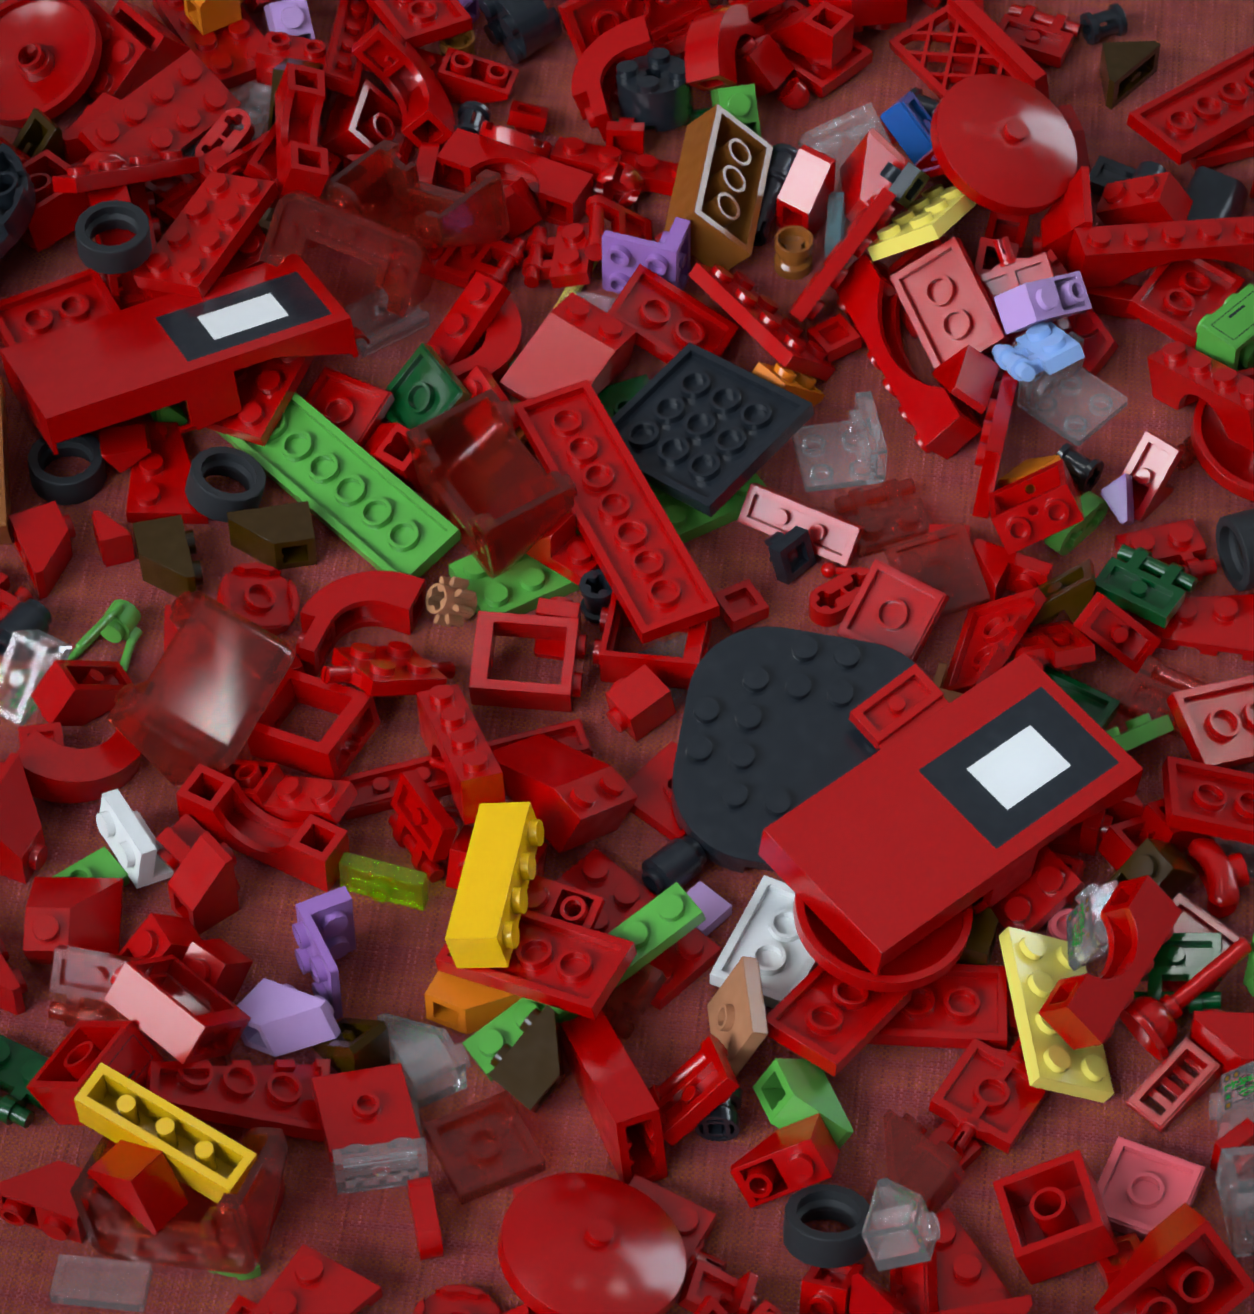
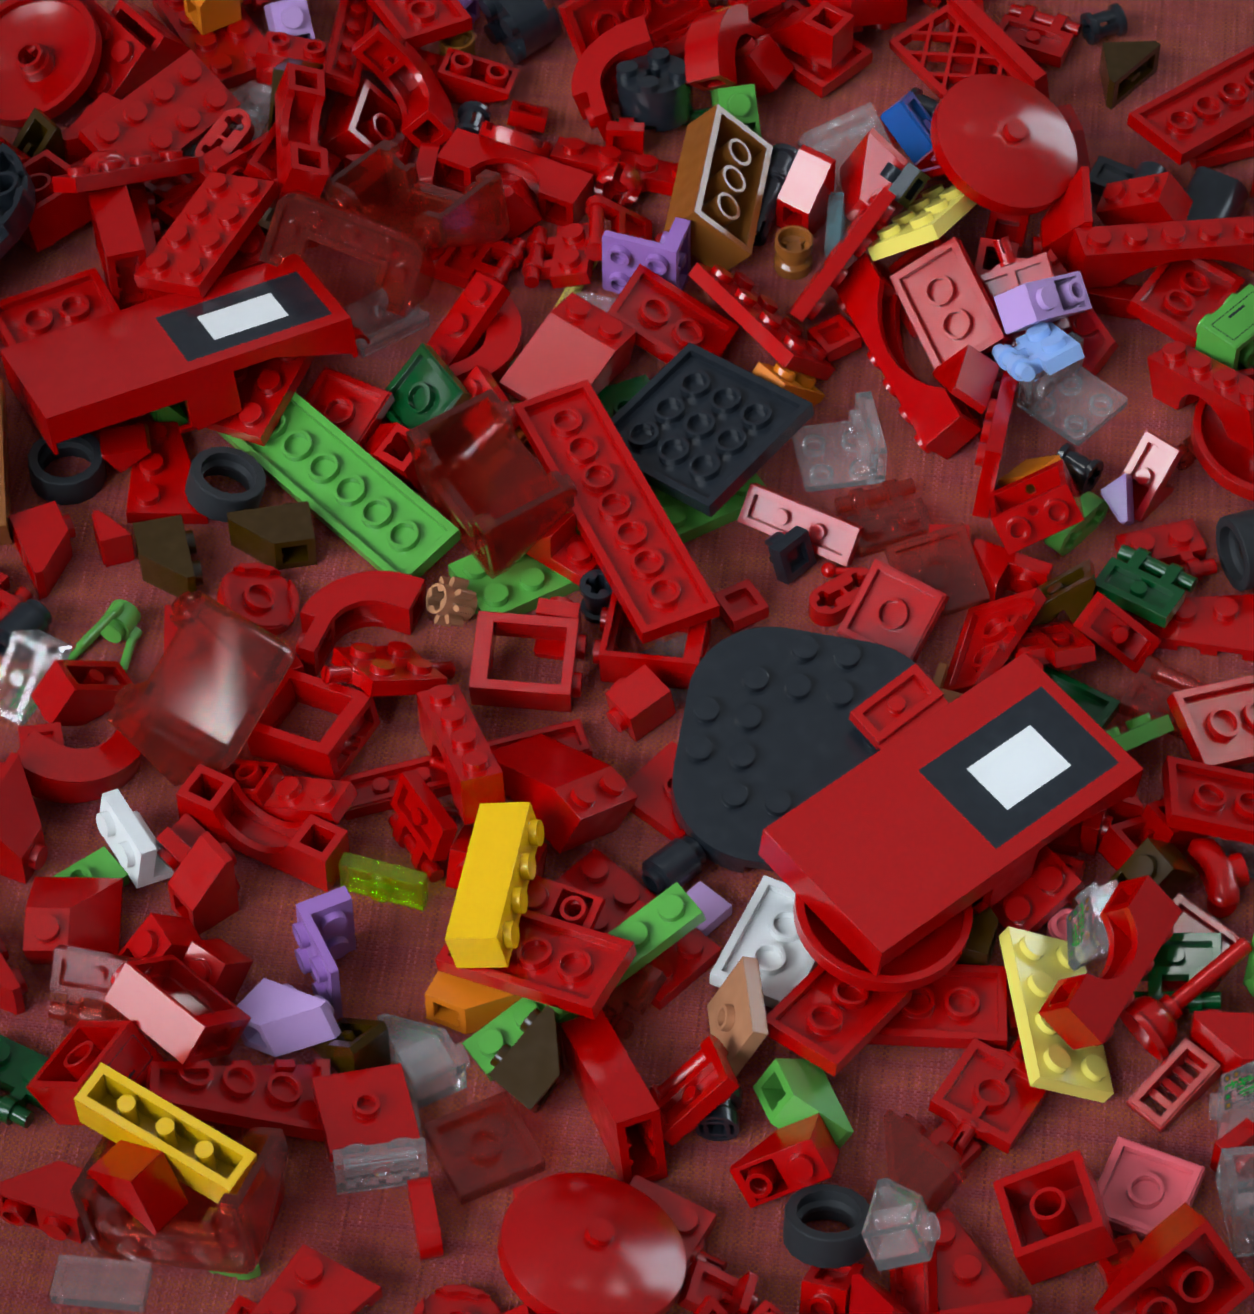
black tyre [75,200,152,275] -> none
red hinge [777,77,810,110] -> none

